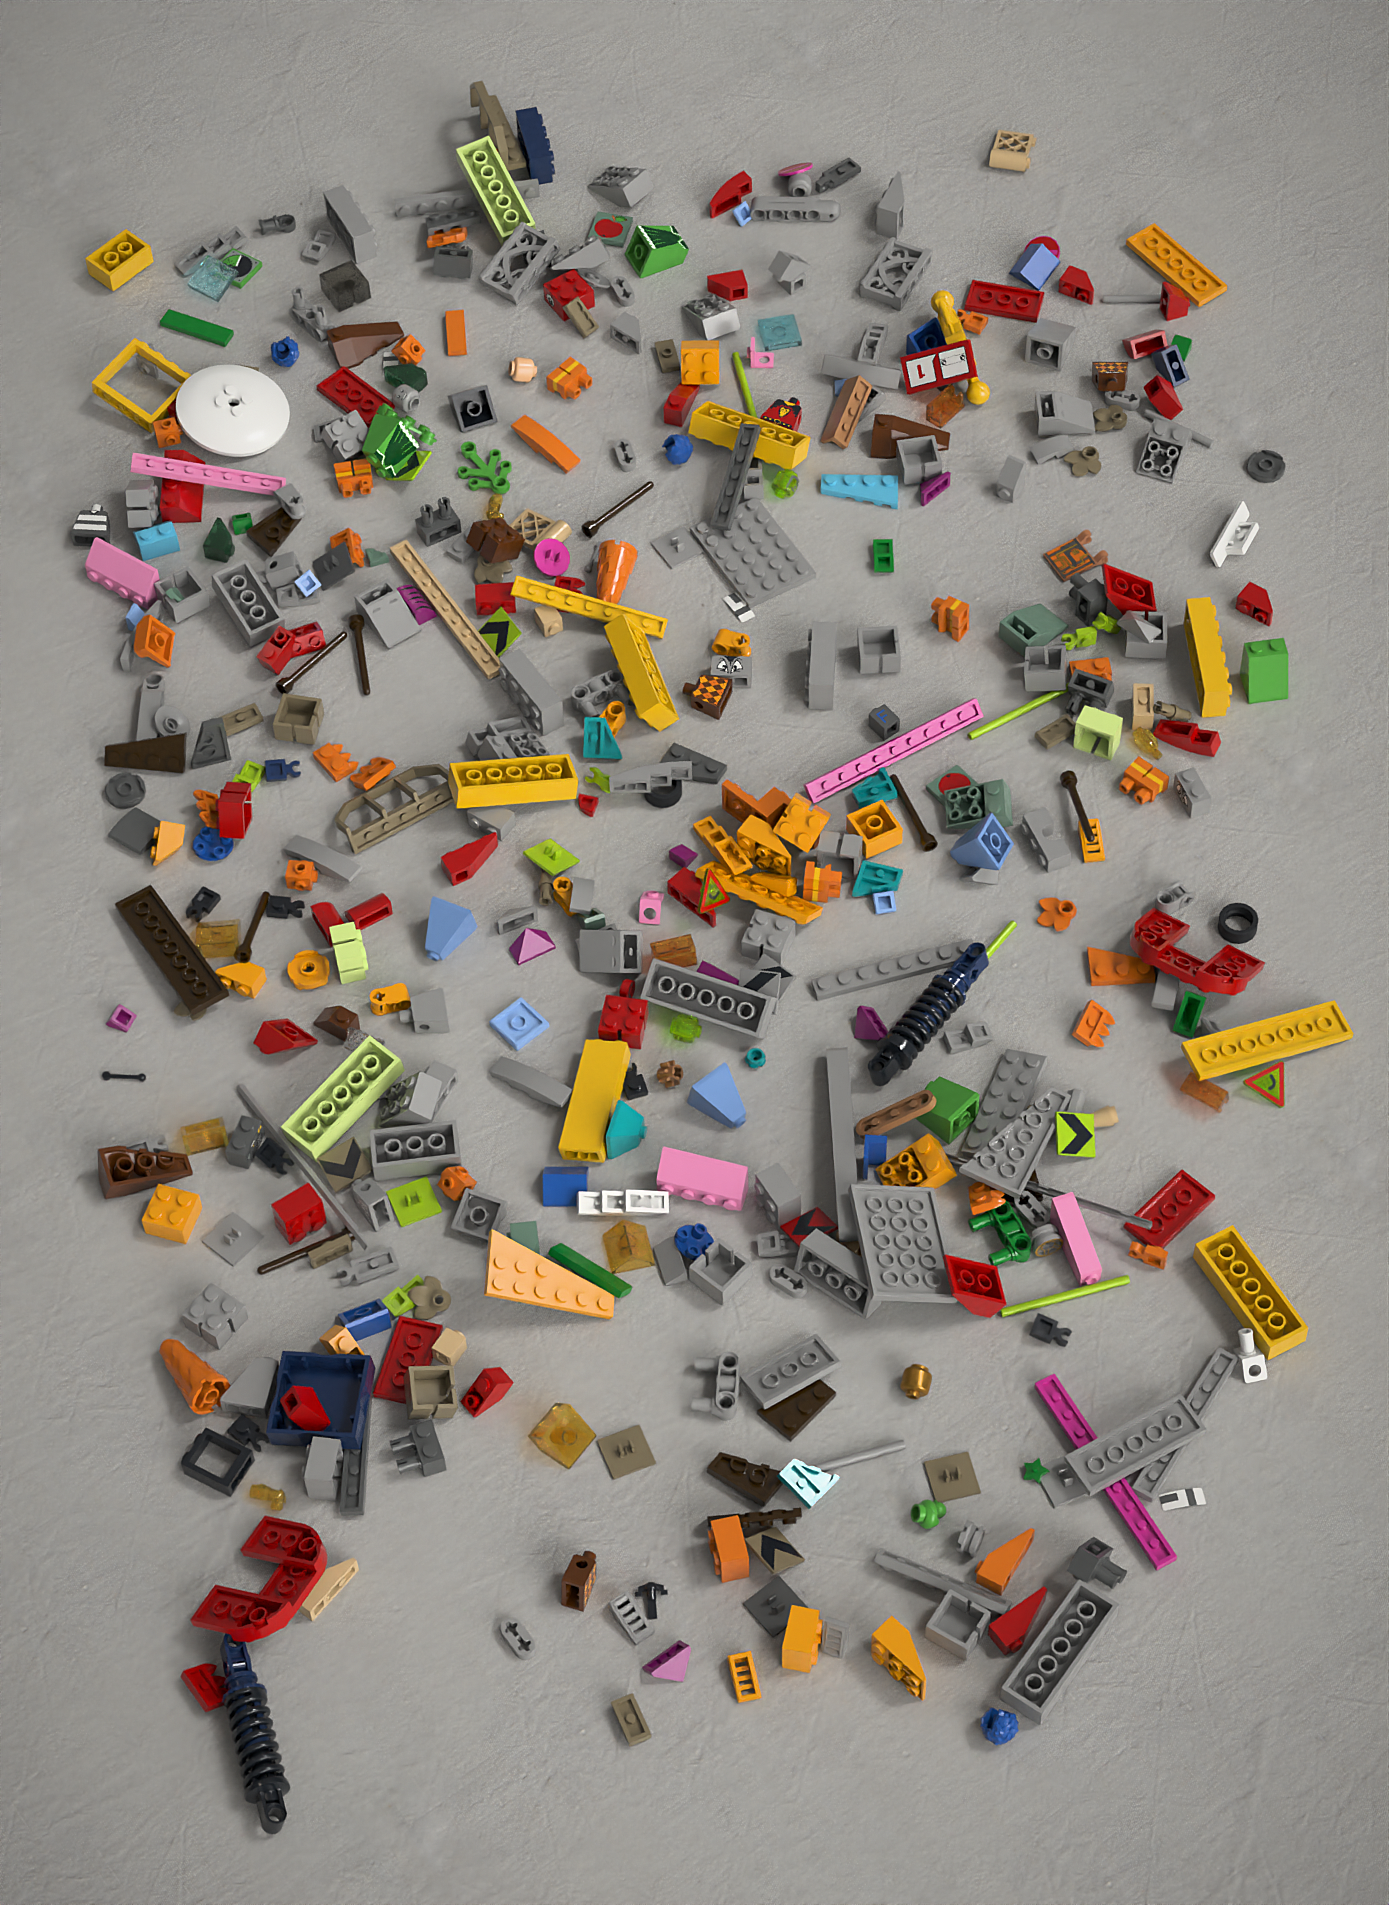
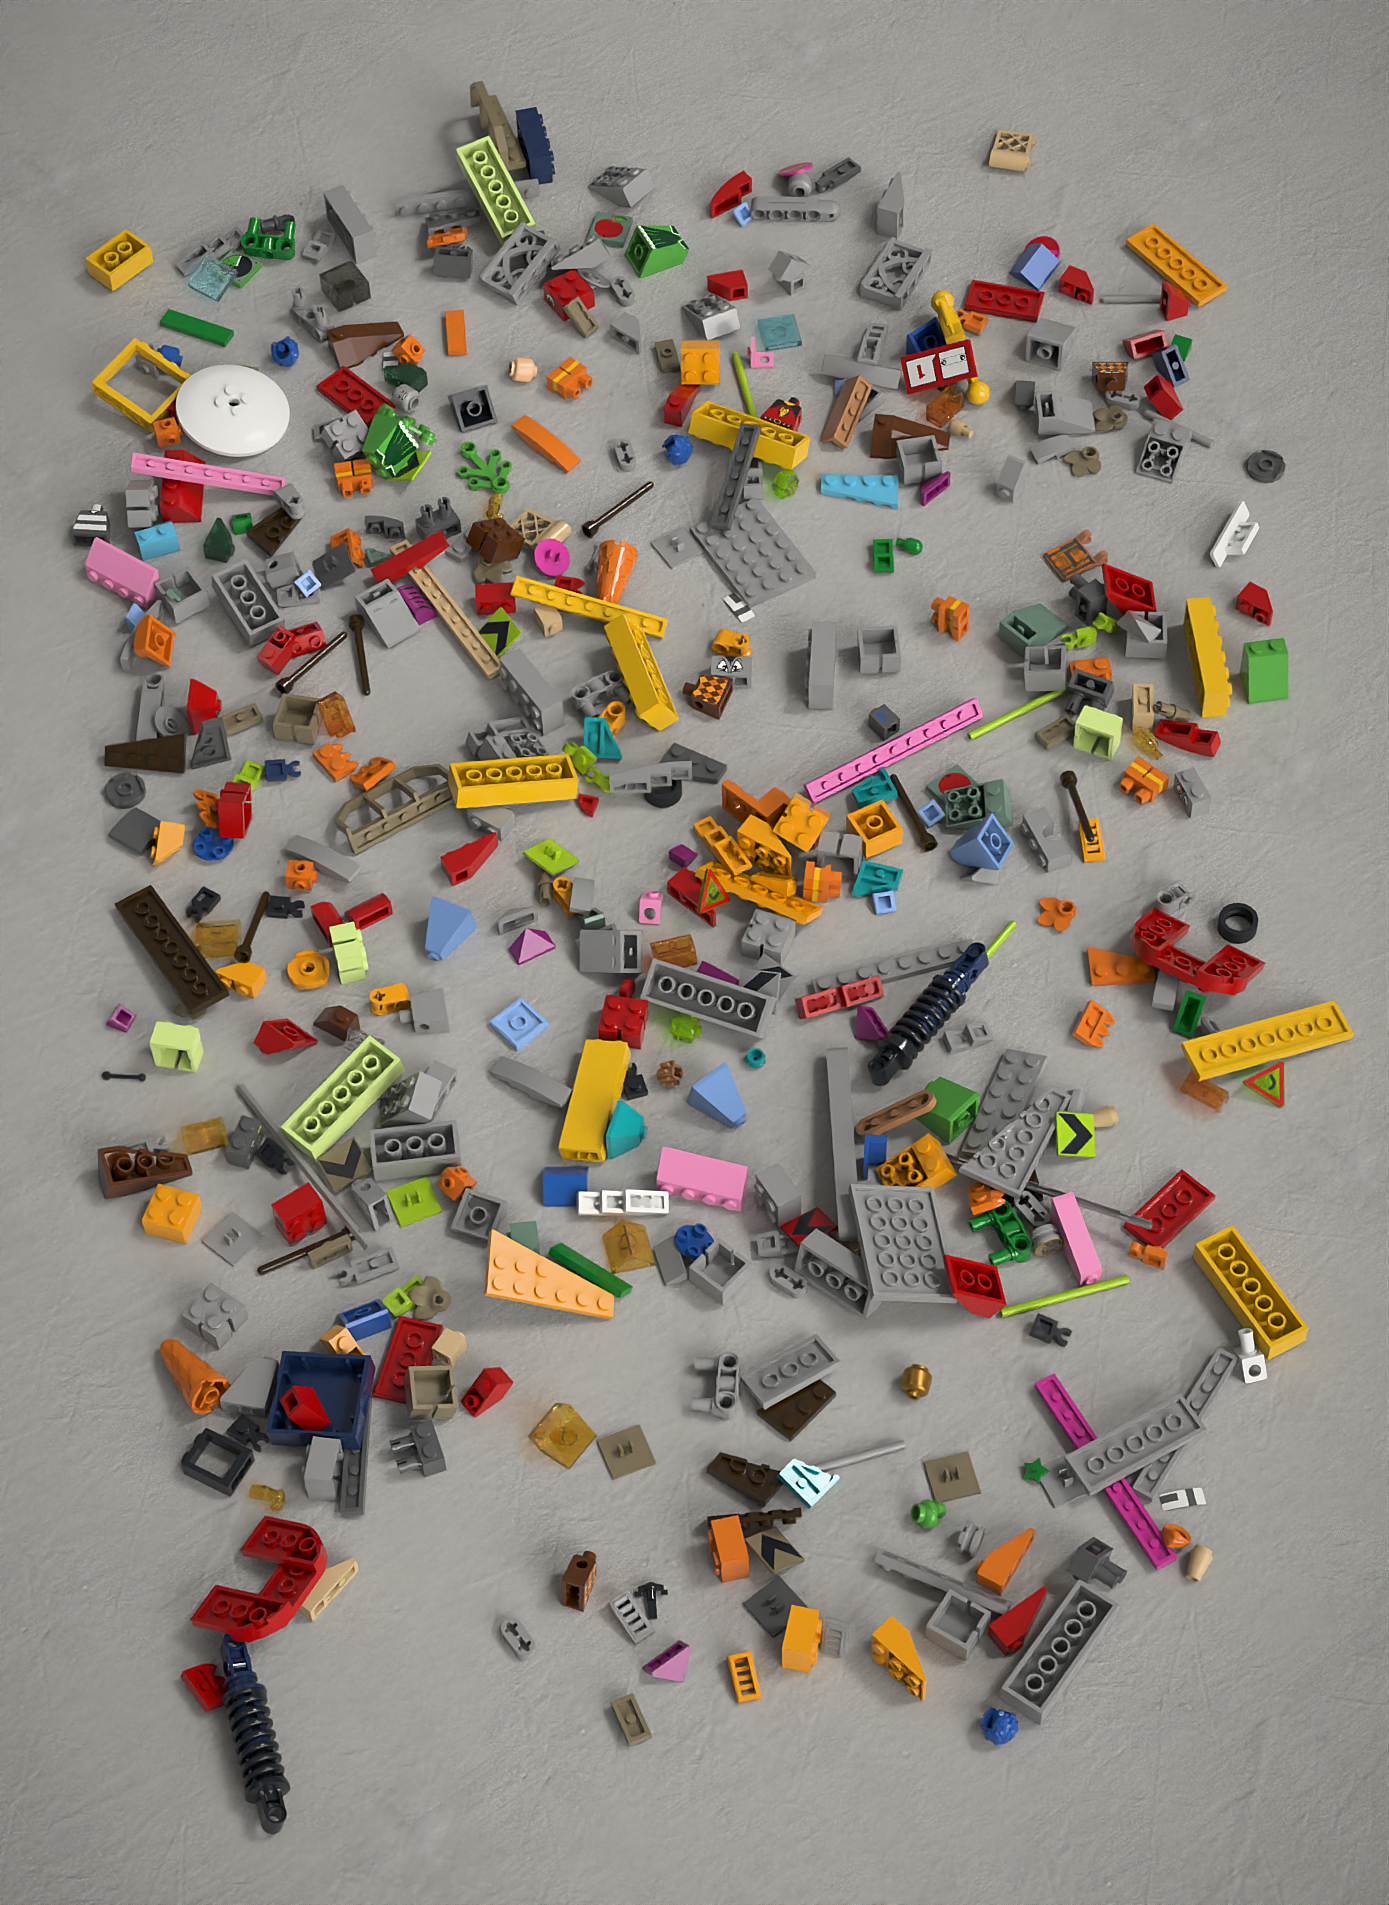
none -> yellowish green piece [149,1021,204,1073]
none -> blue head [157,345,183,367]
none -> red slope [186,679,222,735]
none -> green piece [241,217,296,260]
none -> clear orange hinge [316,691,356,738]
none -> dark grey slope [365,515,405,539]
none -> red slope [370,531,450,584]
none -> lime plate [562,742,598,775]
none -> red slope [795,975,884,1019]
none -> green cylinder [895,537,923,555]
none -> light blue slope [917,799,946,827]
none -> tan cylinder [948,419,973,438]
none -> dark grey slope [1015,380,1035,409]
none -> orange piece [1161,1524,1191,1548]
none -> tan cone [1186,1545,1213,1582]

